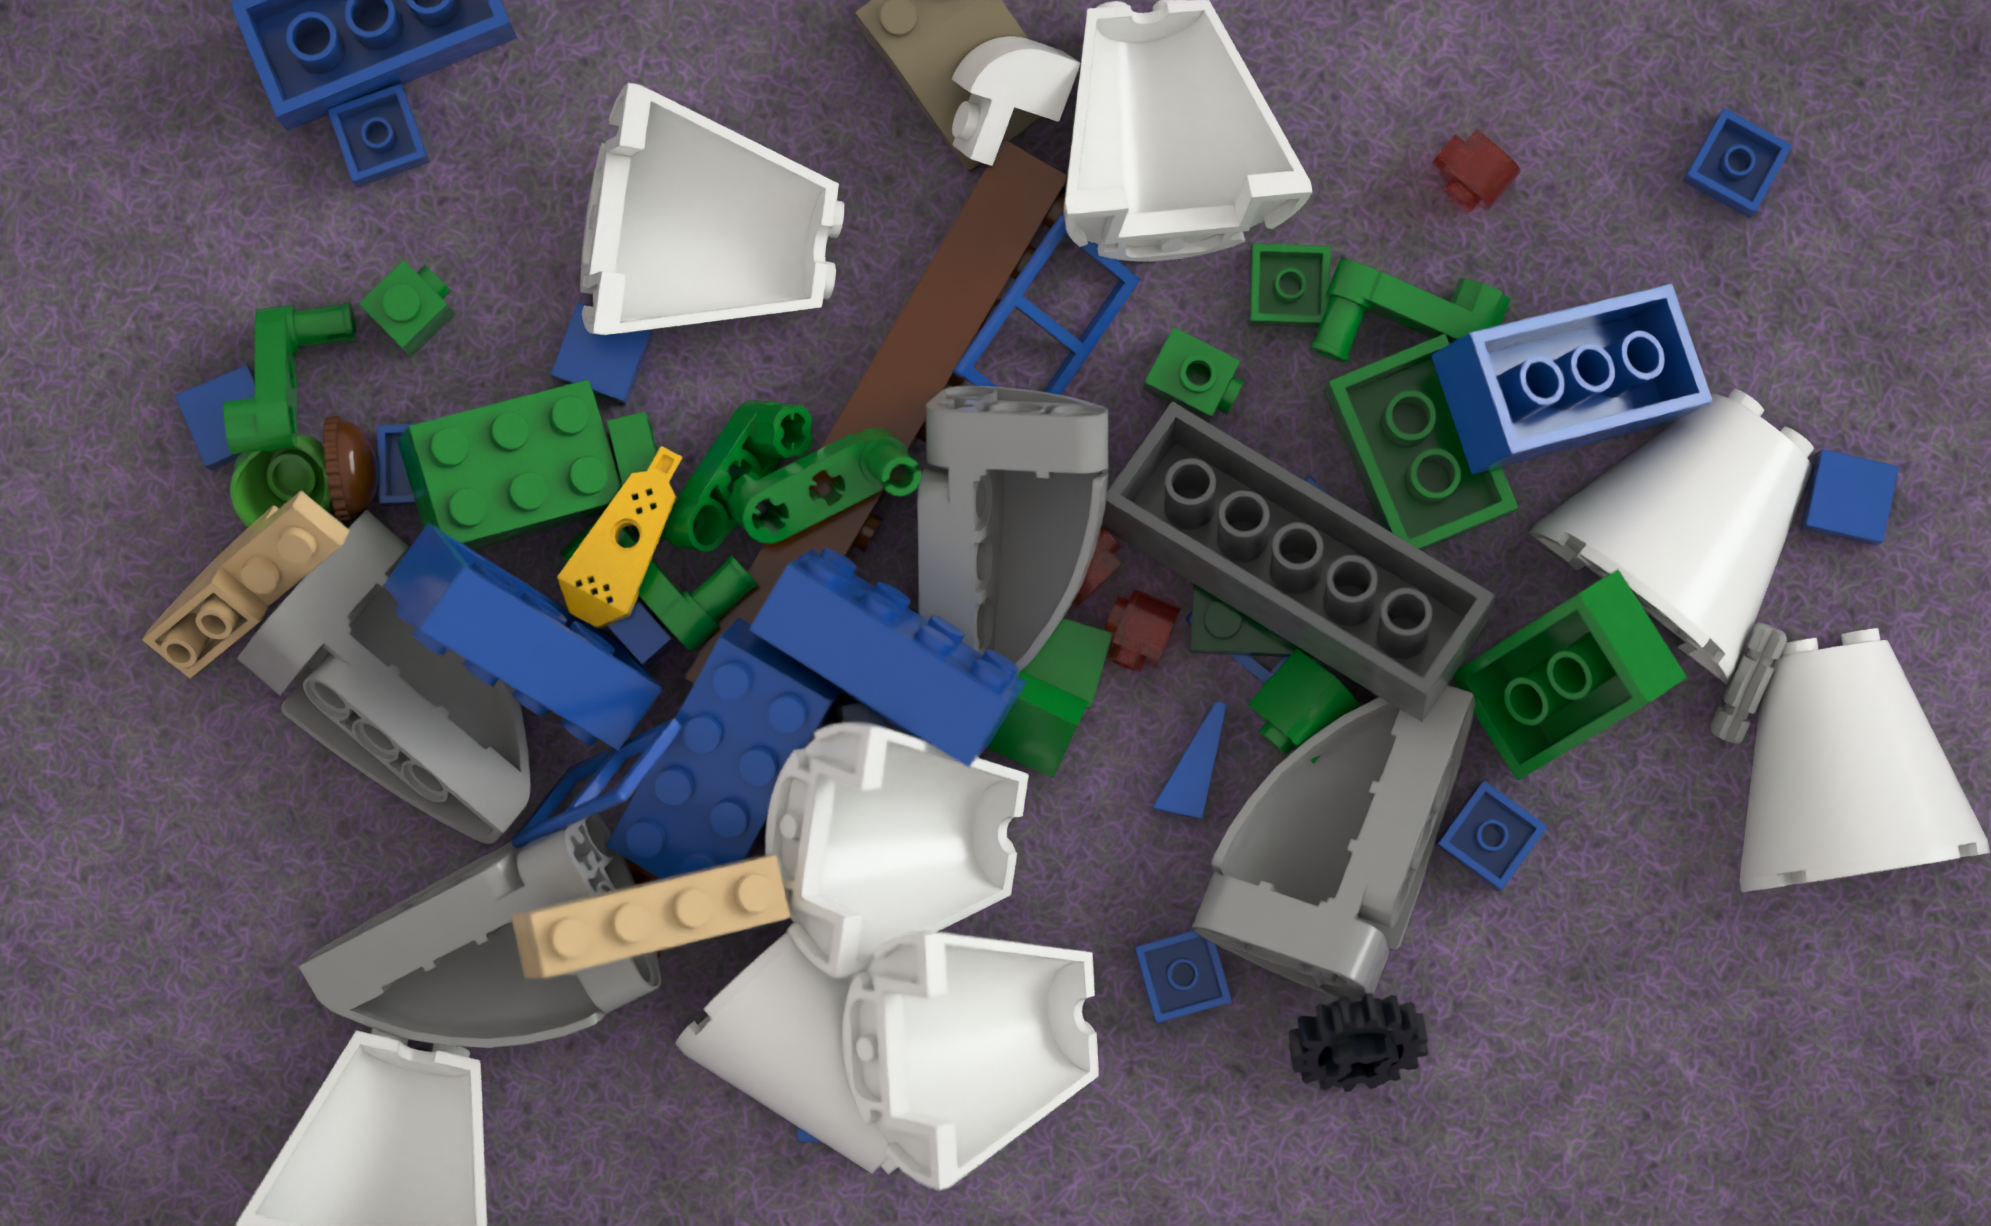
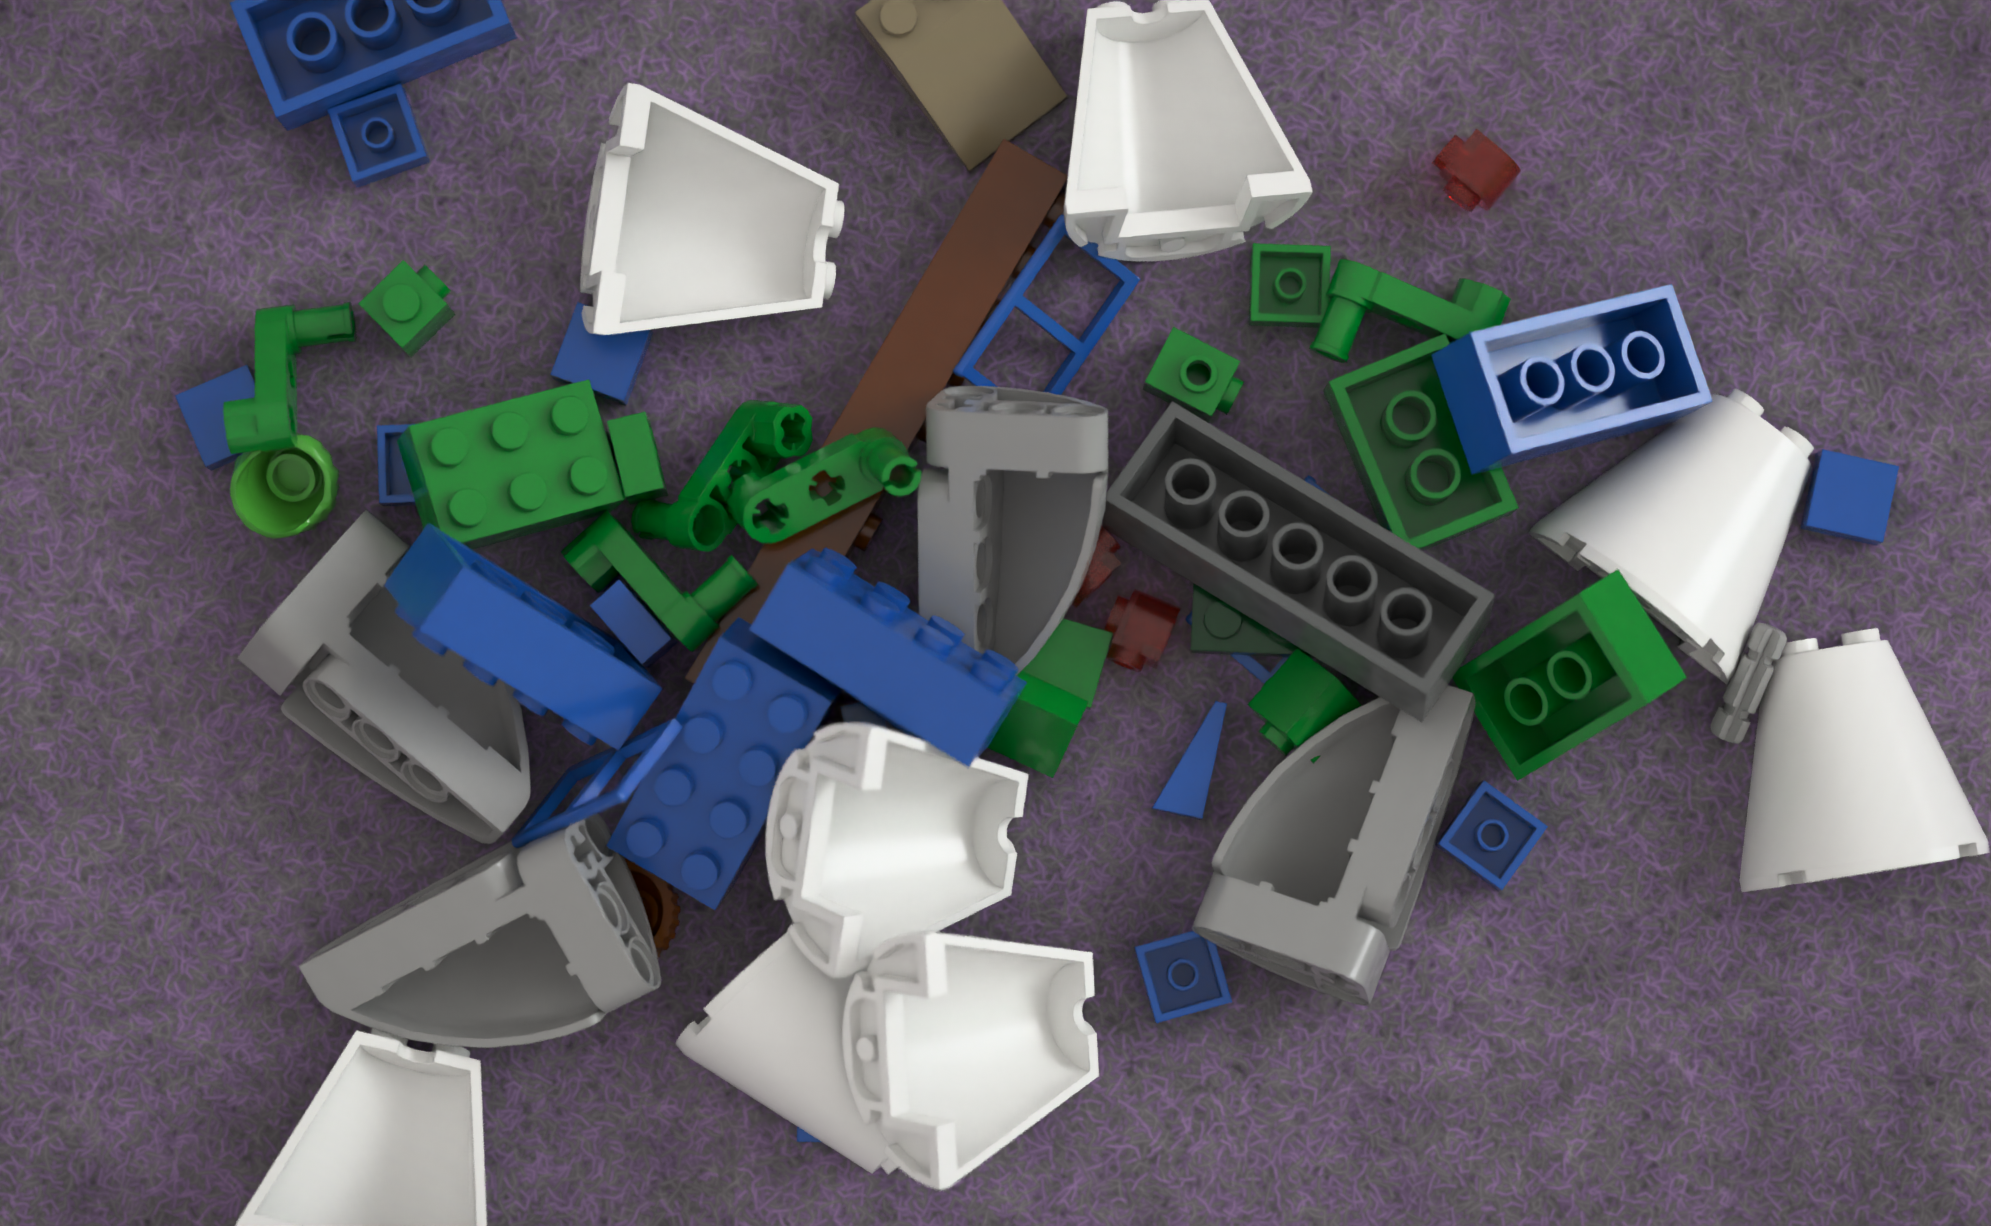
tan slope [142,491,350,679] -> none
reddish brown hat [323,416,378,523] -> none
tan brick [511,855,791,978] -> none
yellow piece [557,446,683,629] -> none
white brick [952,36,1081,166] -> none
black gear [1289,993,1428,1092] -> none
blue piece [1682,108,1793,218] -> none

